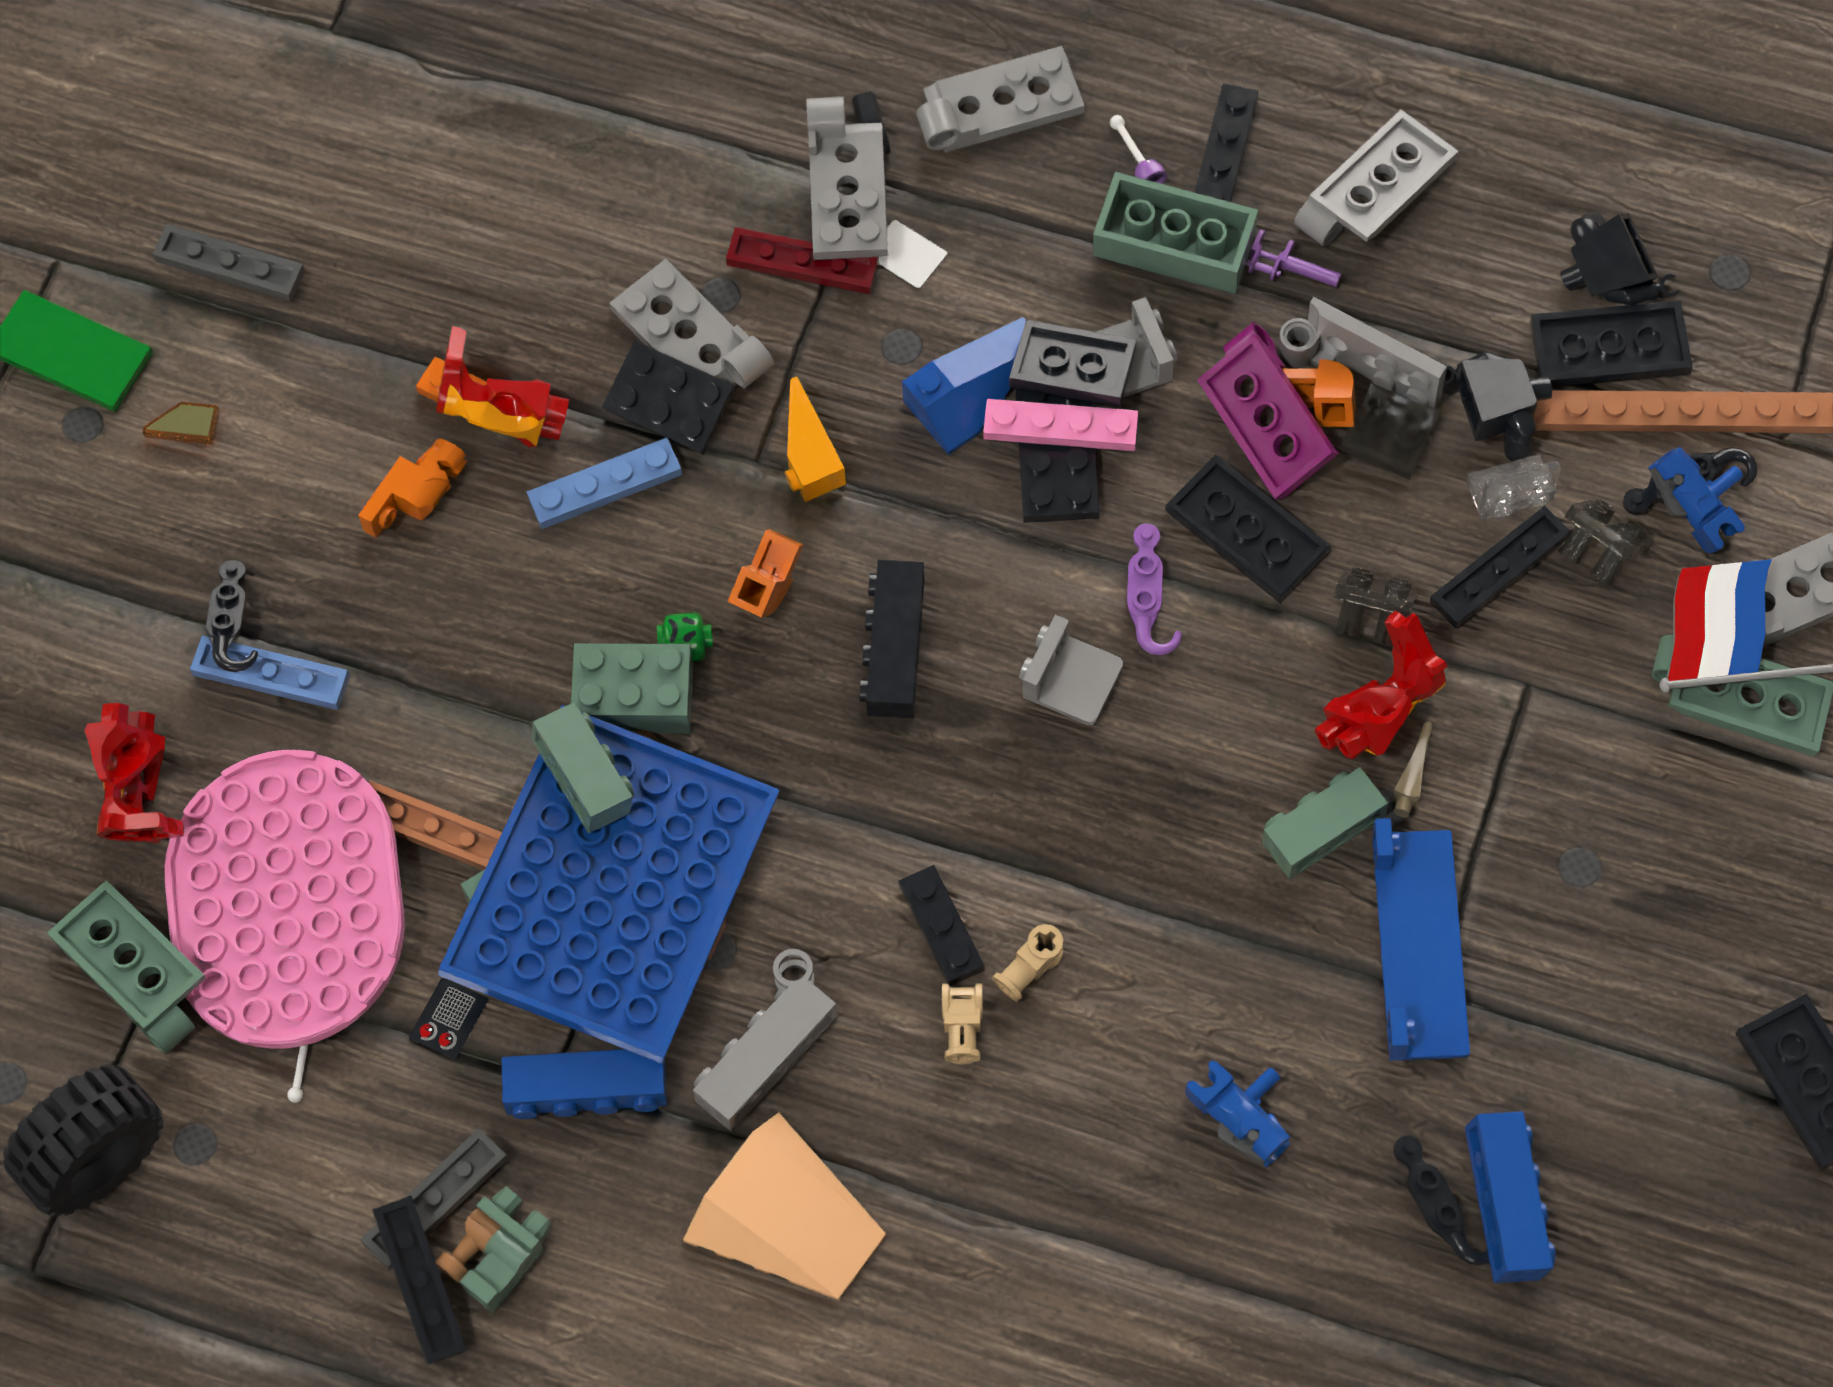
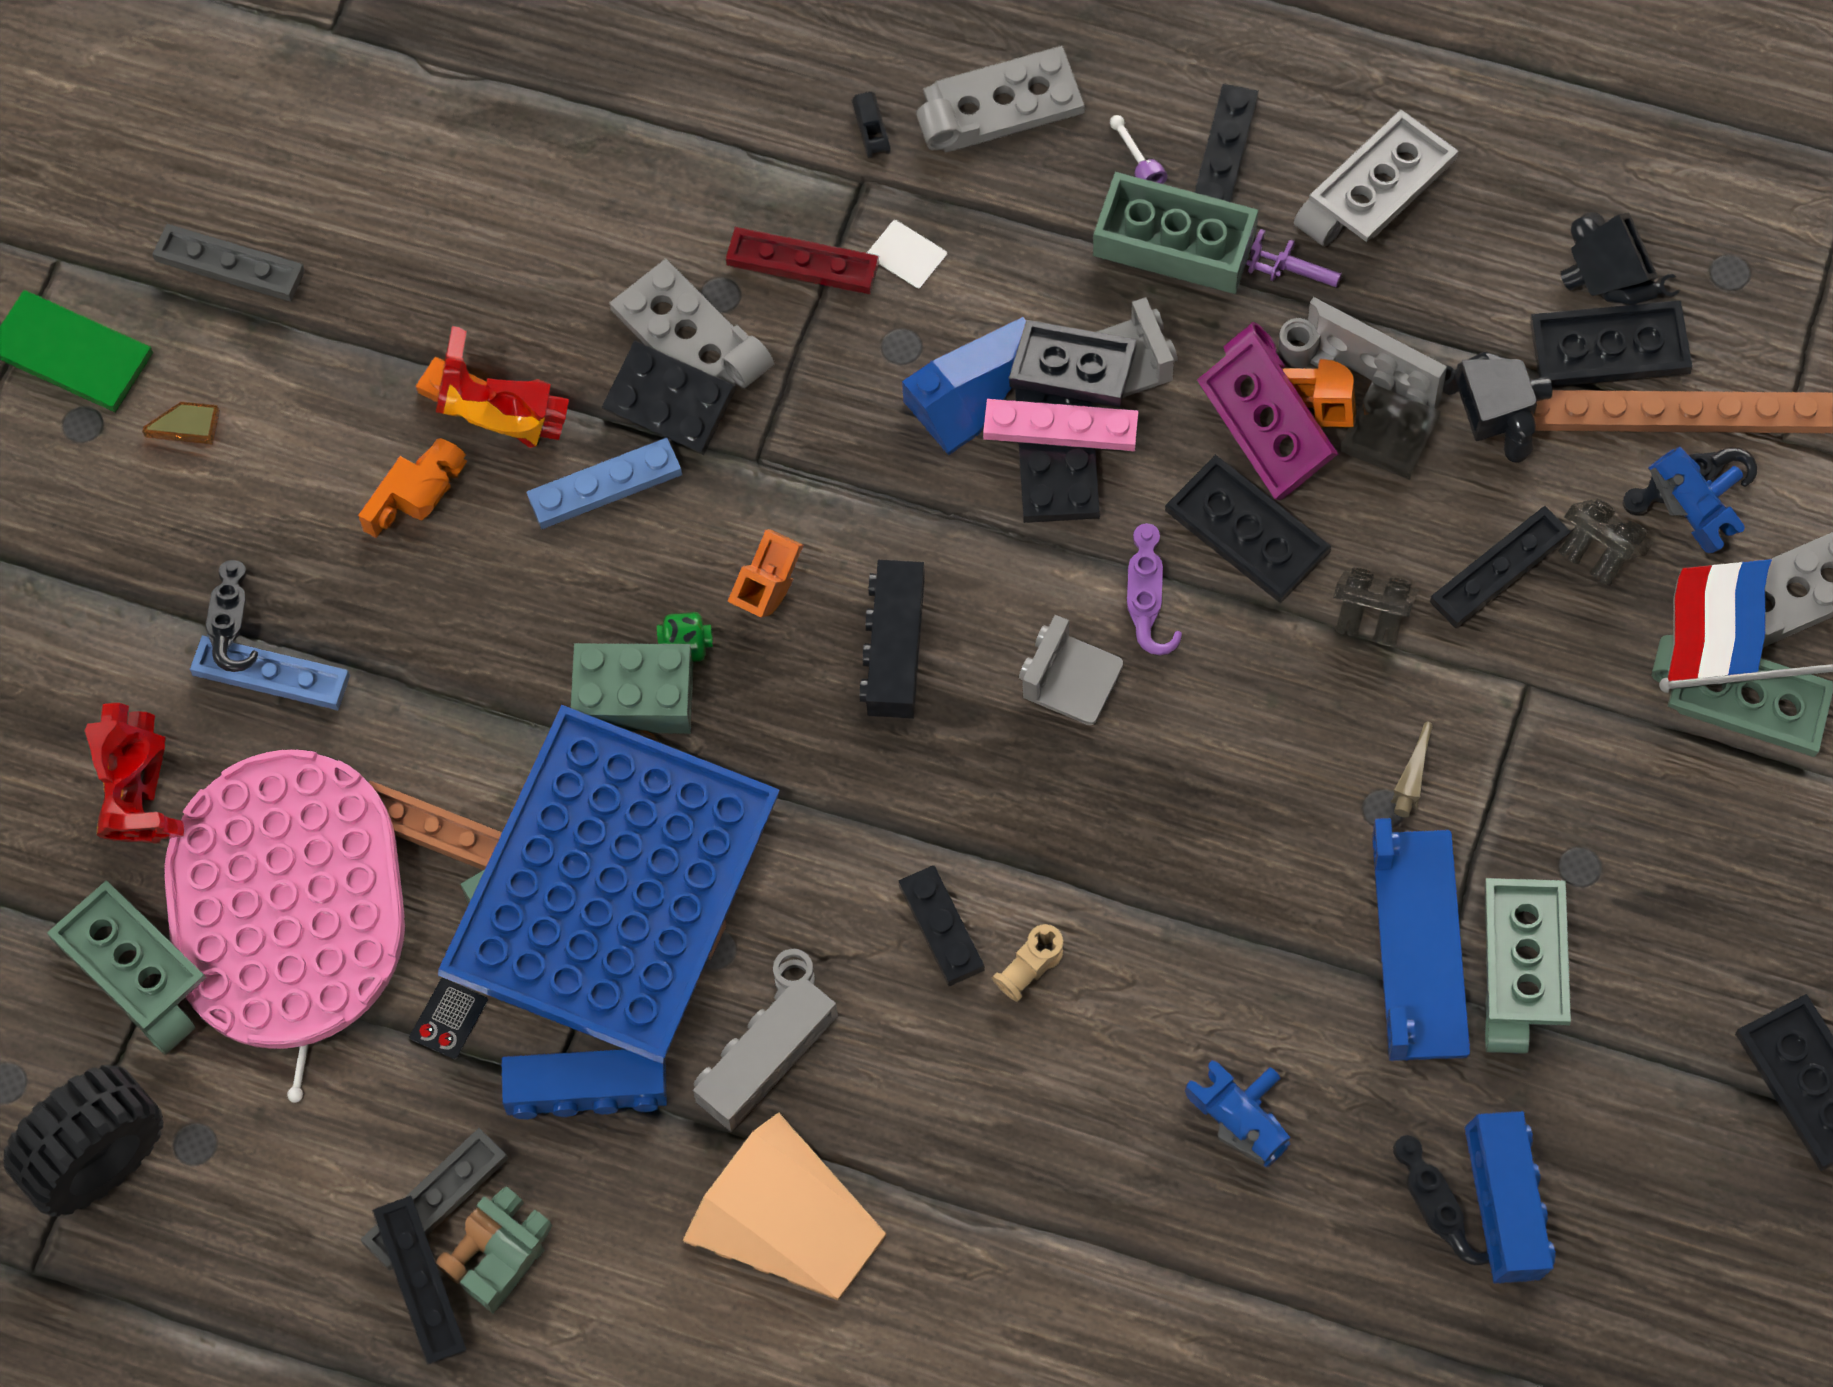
sand green brick [531,702,634,833] -> none
light orange slope [785,376,846,502] -> none
light grey hinge [807,97,888,260] -> none
tan connector [942,983,983,1064] -> none
sand green brick [1262,767,1388,880] -> none
red hips [1314,611,1448,759] -> none
clear bracket [1466,454,1561,520] -> none
none -> hinge [1485,878,1571,1054]

